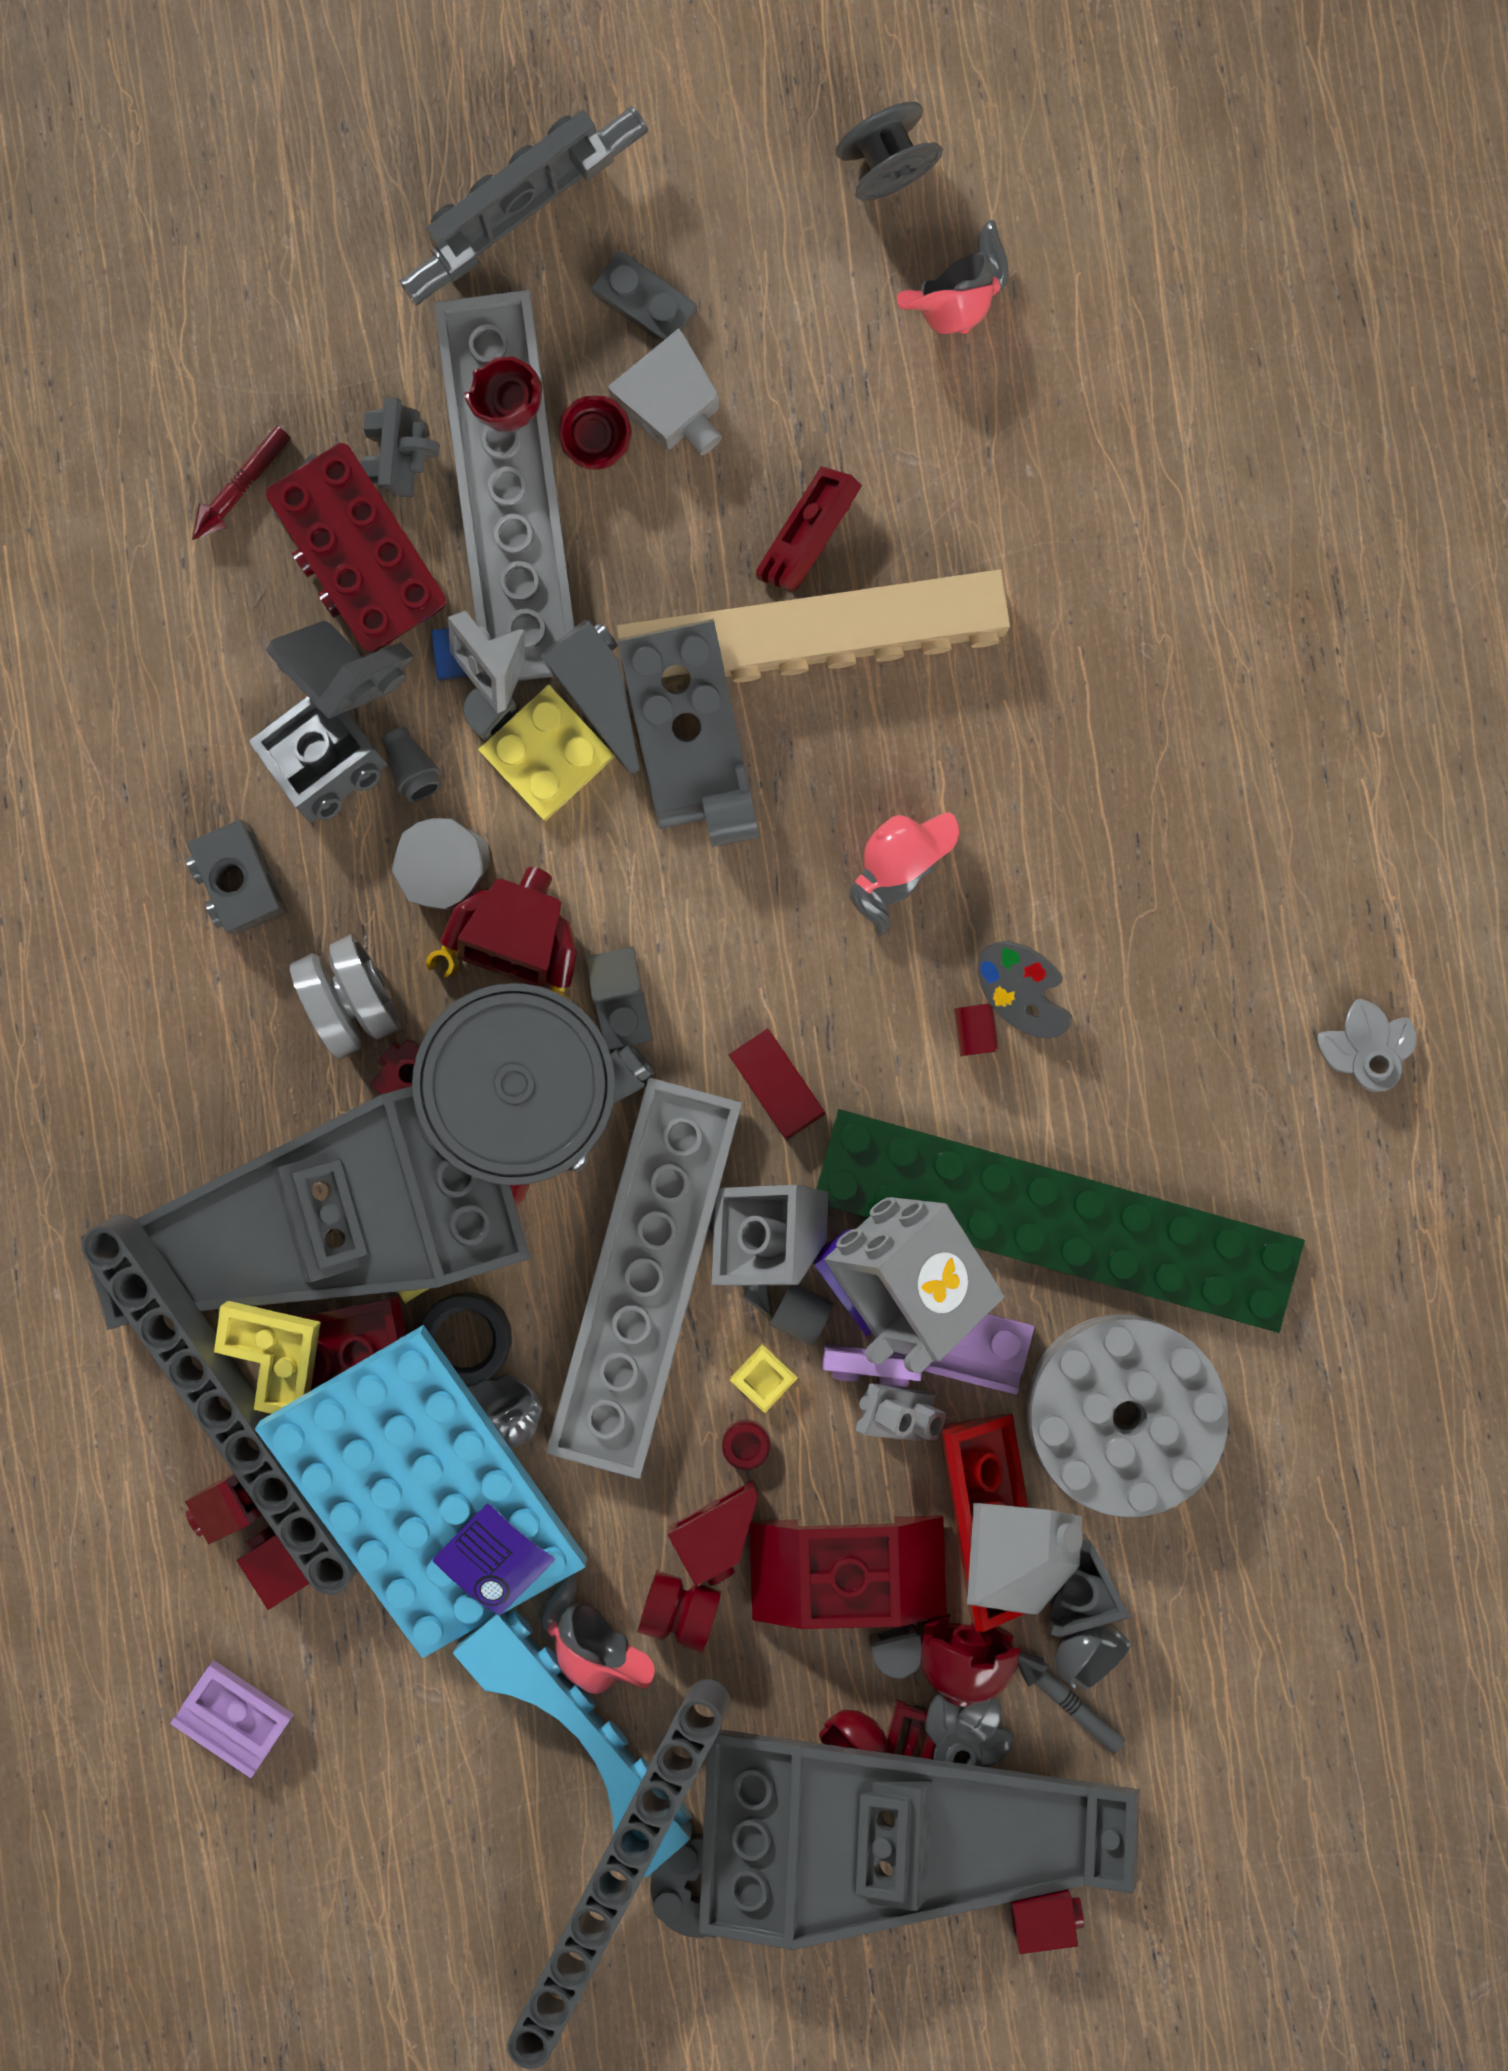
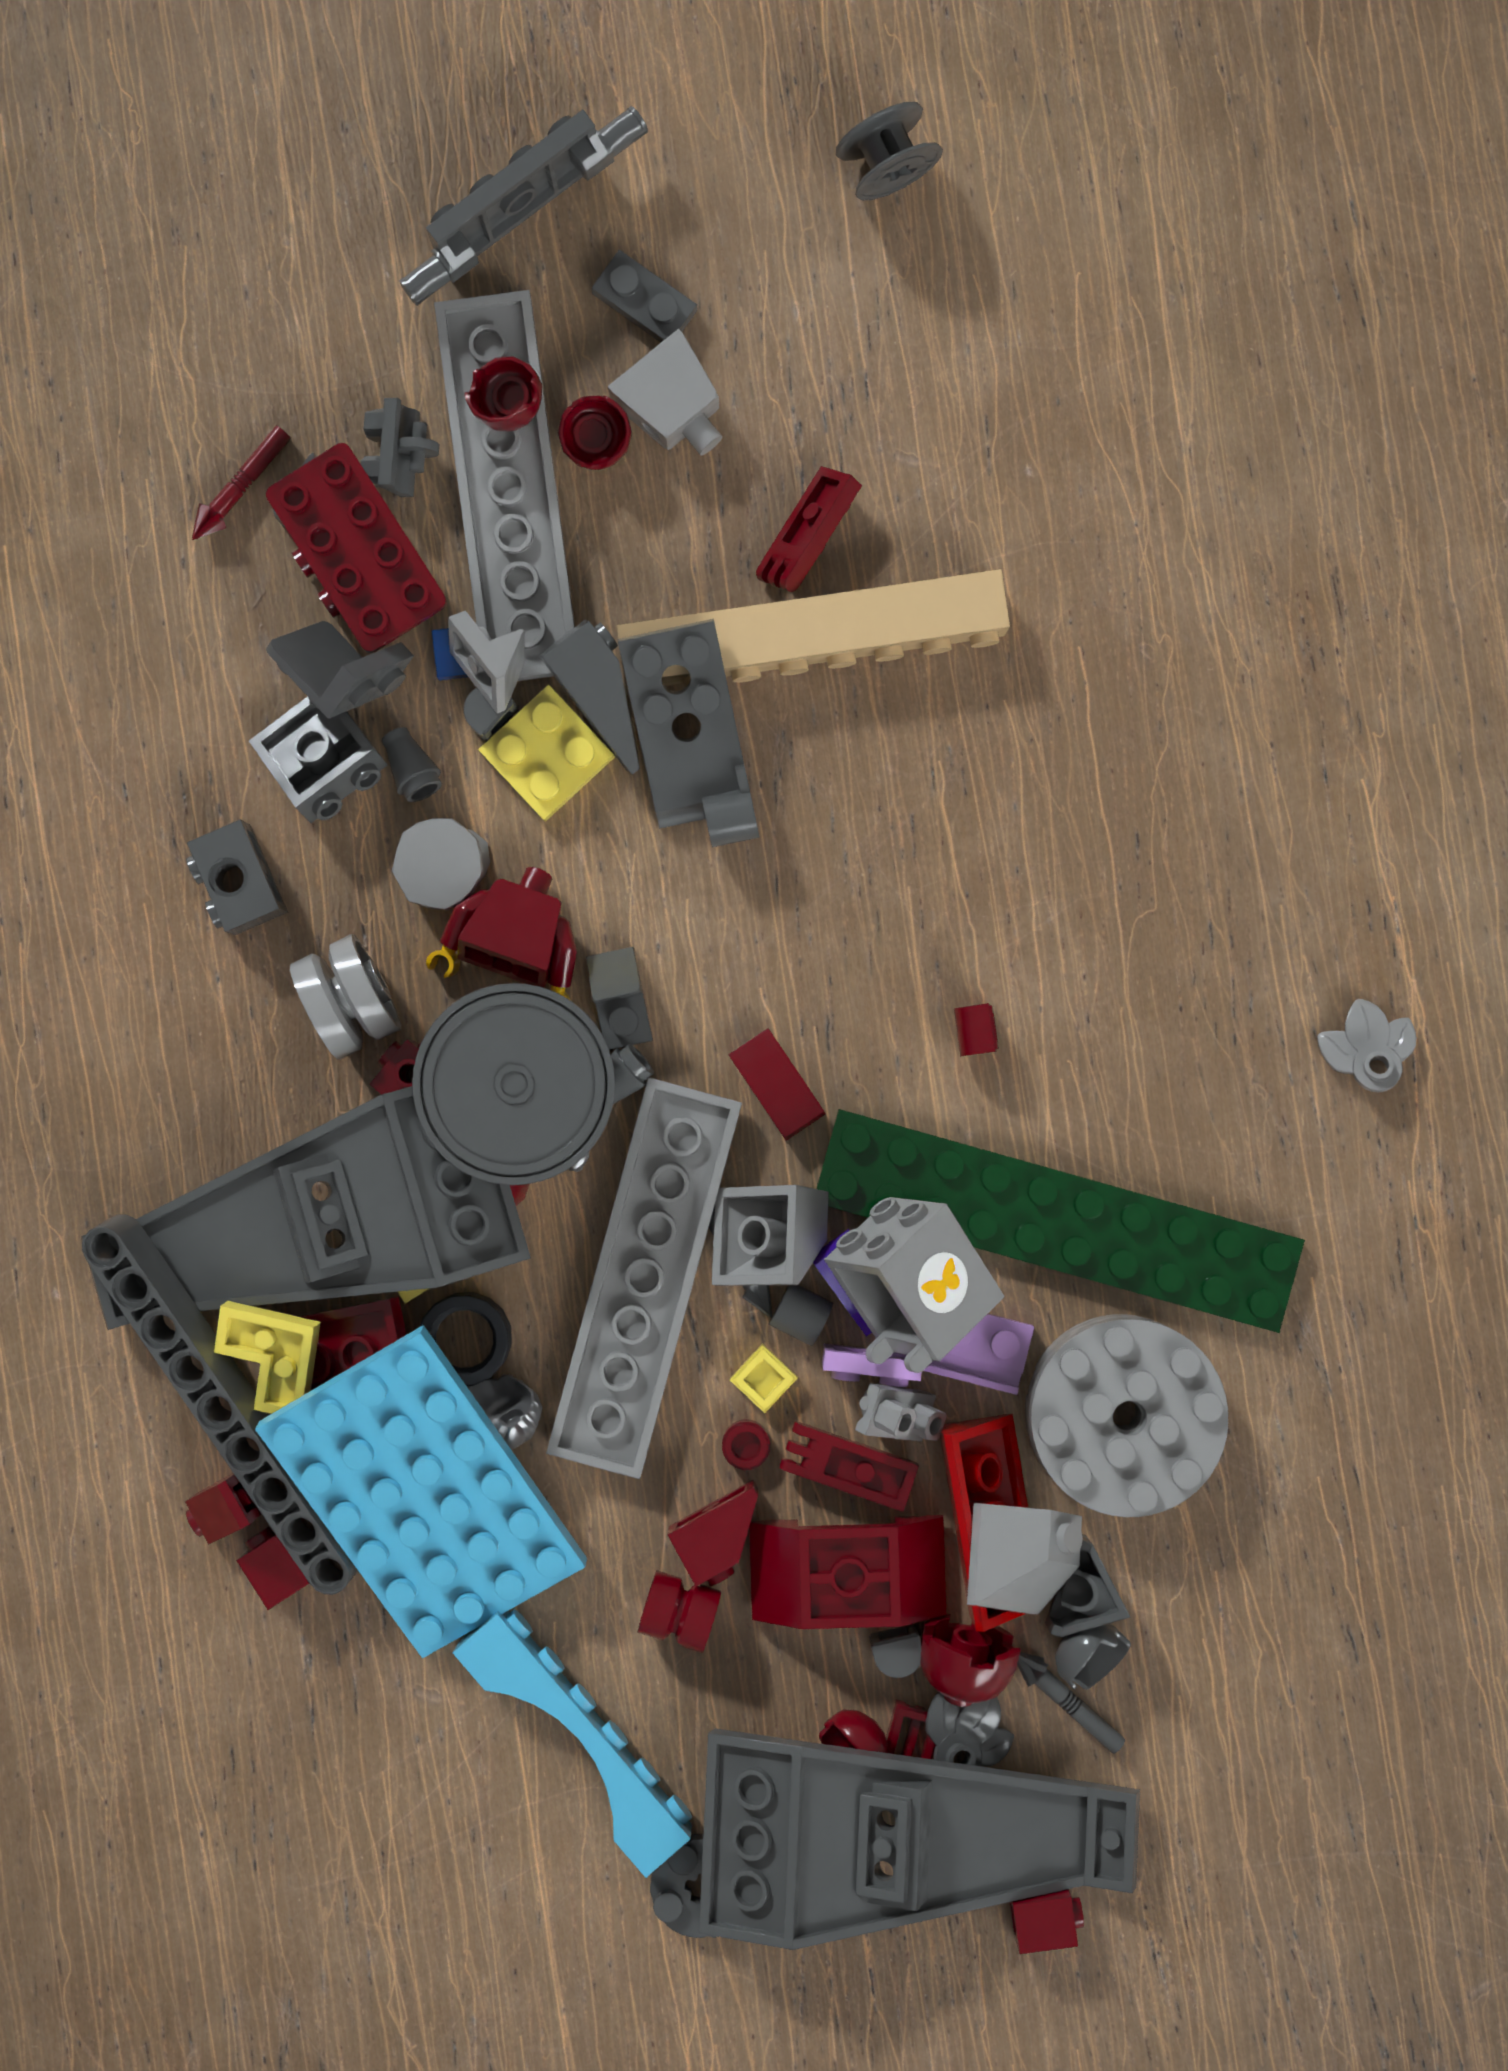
lavender plate [170,1660,294,1778] -> none
dark purple sticker [433,1503,556,1615] -> none
dark grey beam [507,1679,731,2069] -> none
hair [541,1574,655,1694] -> none
coral hair [850,812,960,936] -> none
hair [896,220,1008,335] -> none
dark grey piece [977,941,1072,1038] -> none
none -> dark red hinge [779,1421,919,1512]

